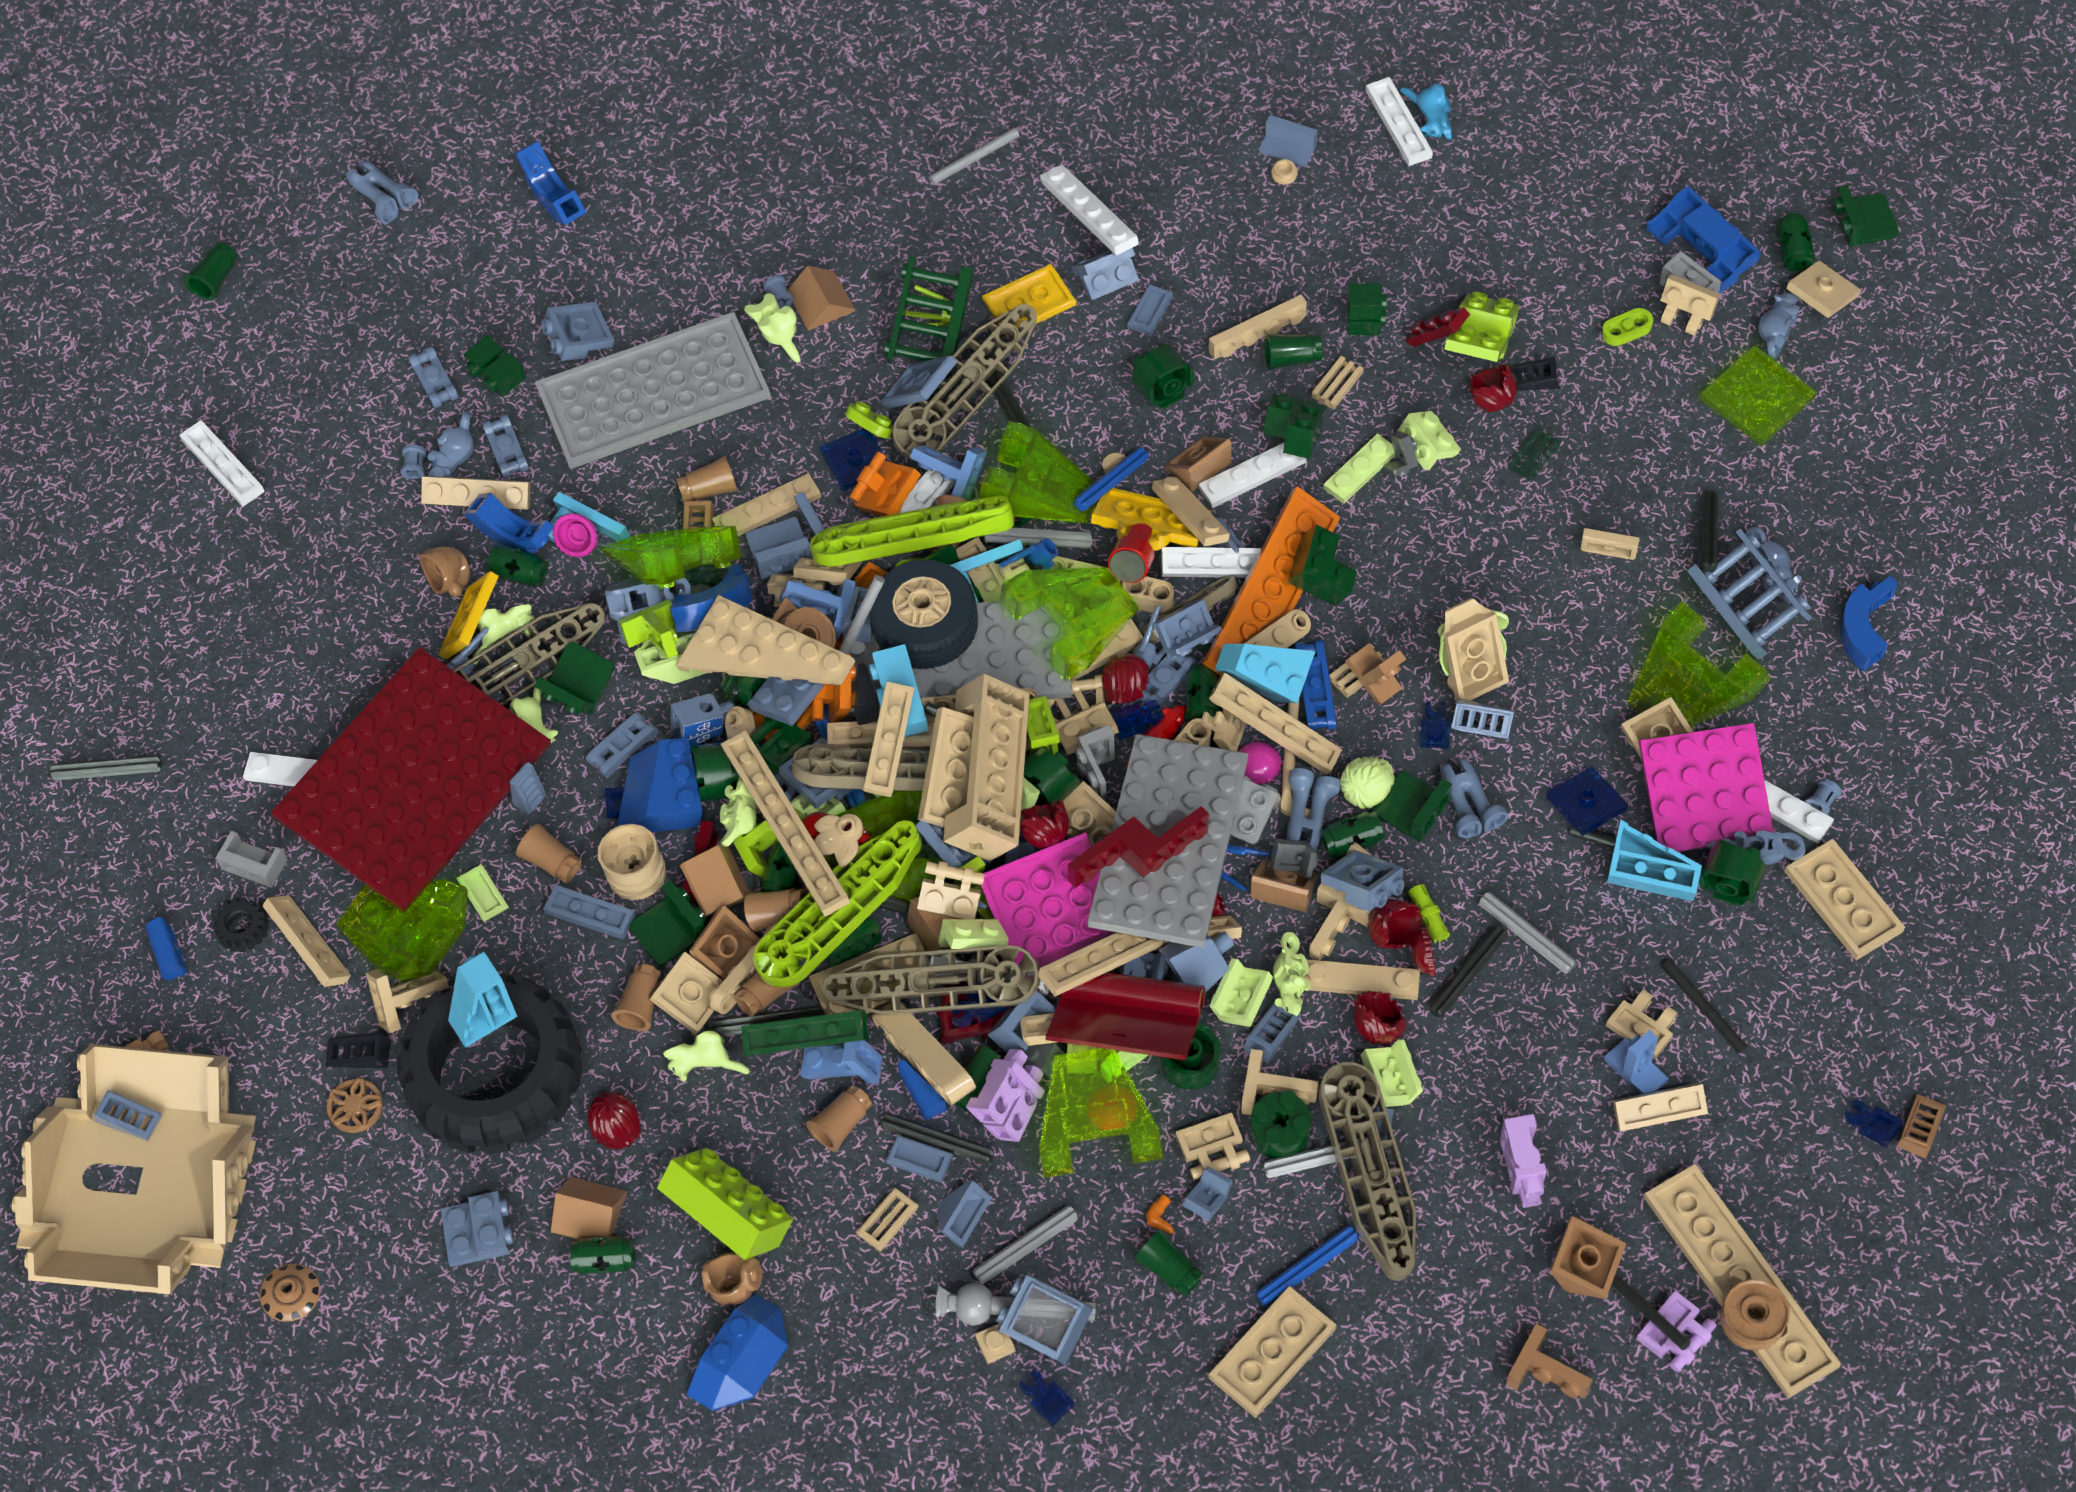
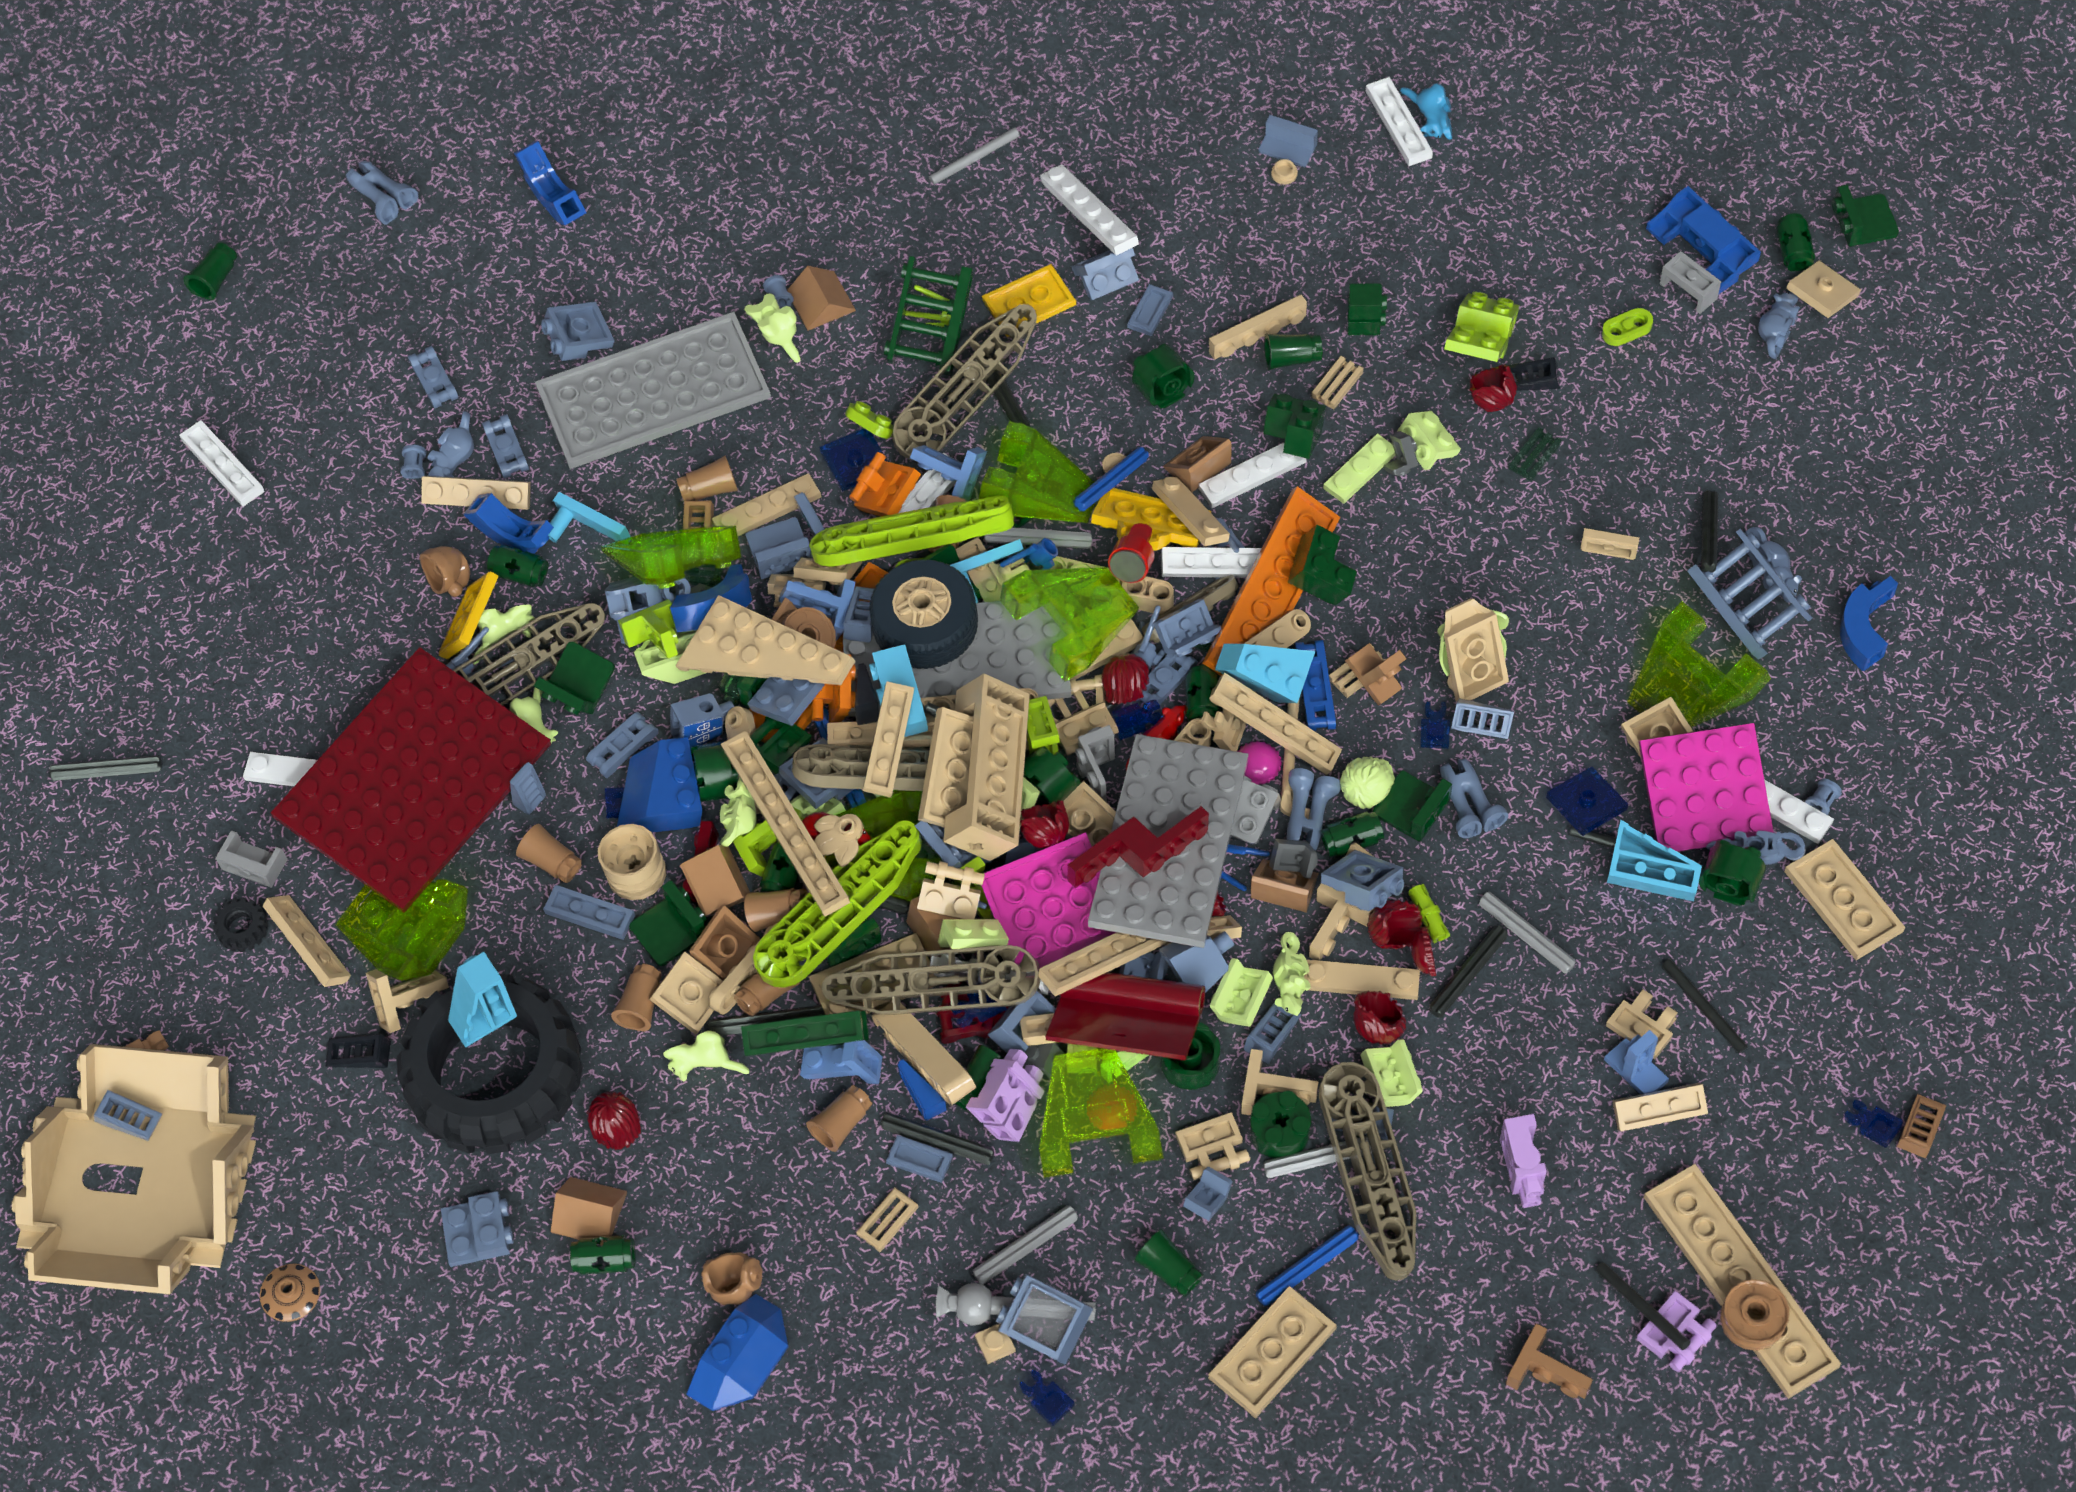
blue brick [145,916,188,980] -> none
medium nougat wheel [327,1078,383,1133] -> none
yellowish green tile [457,864,509,922] -> none
dark green piece [464,335,526,397] -> none
dark pink hat [552,513,598,558] -> none
lime piece [657,1148,794,1260] -> none
light grey bar [838,575,885,654] -> none
sand blue tile [880,355,957,409] -> none
sand blue slope [938,1180,992,1248] -> none
orange animal [1146,1194,1174,1234] -> none
dark red plate [1406,307,1471,347] -> none
medium nougat slope [1550,1216,1627,1299] -> none
tan plate [1660,274,1720,336] -> none
clear neon green plate [1700,345,1817,446] -> none

